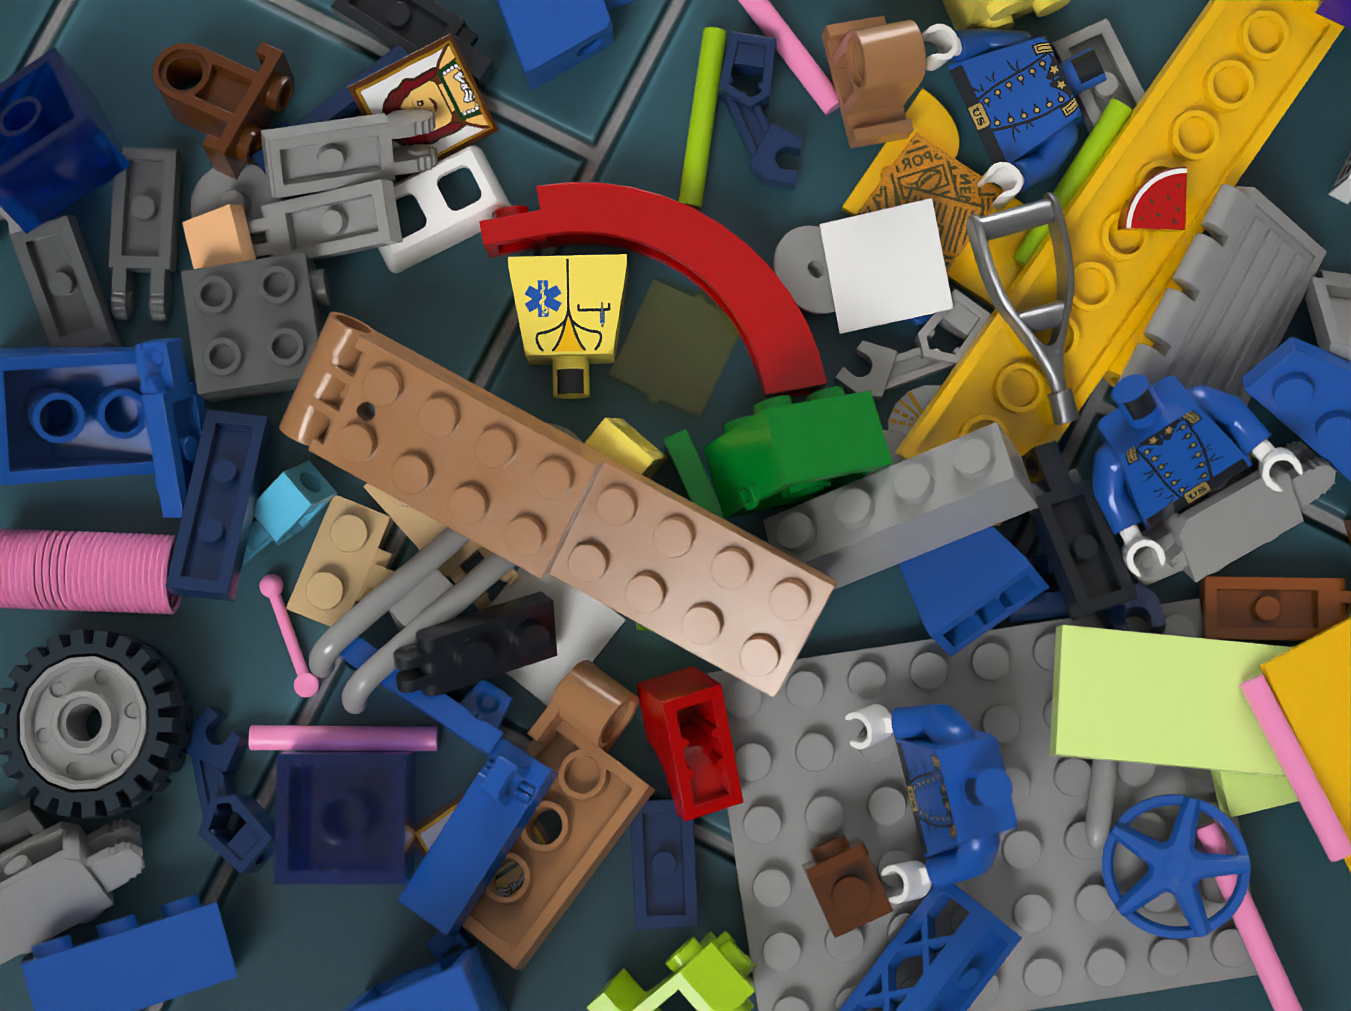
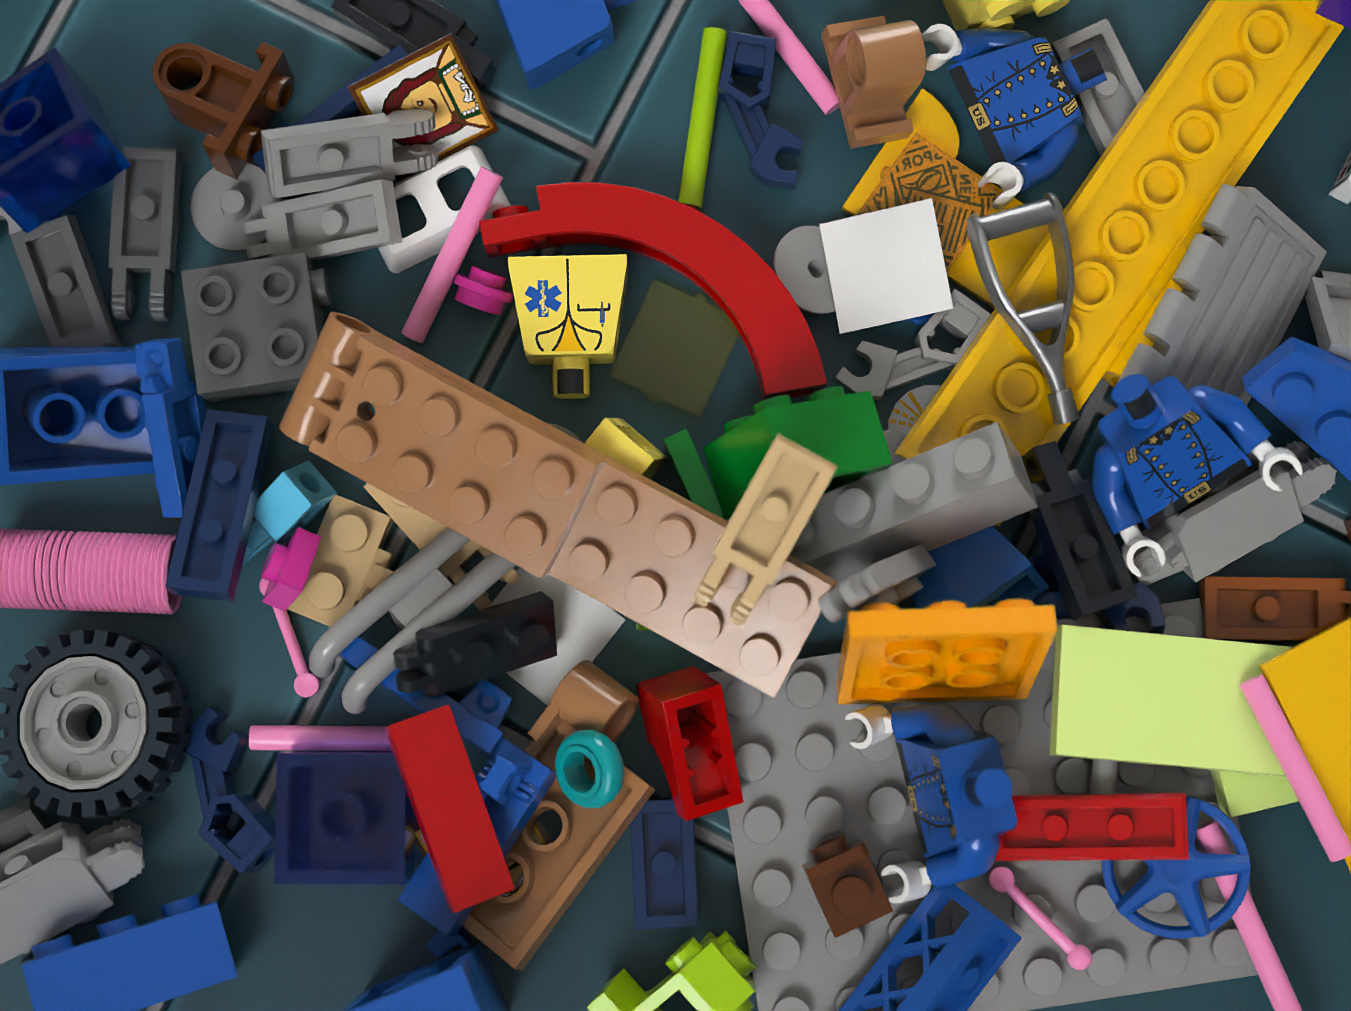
light nougat tile [182,204,256,269] -> none
lime bar [1012,99,1133,266] -> none
red tile [1117,167,1187,232] -> none
none -> dark pink plate [260,527,321,611]
none -> red tile [385,704,515,913]
none -> bright pink bar [401,166,503,343]
none -> dark pink plate [454,266,514,315]
none -> teal piece [555,729,625,809]
none -> tan hinge [692,433,837,627]
none -> light grey hinge [818,544,936,622]
none -> light orange plate [836,599,1057,705]
none -> bright pink hinge [988,866,1092,970]
none -> red tile [994,792,1189,861]

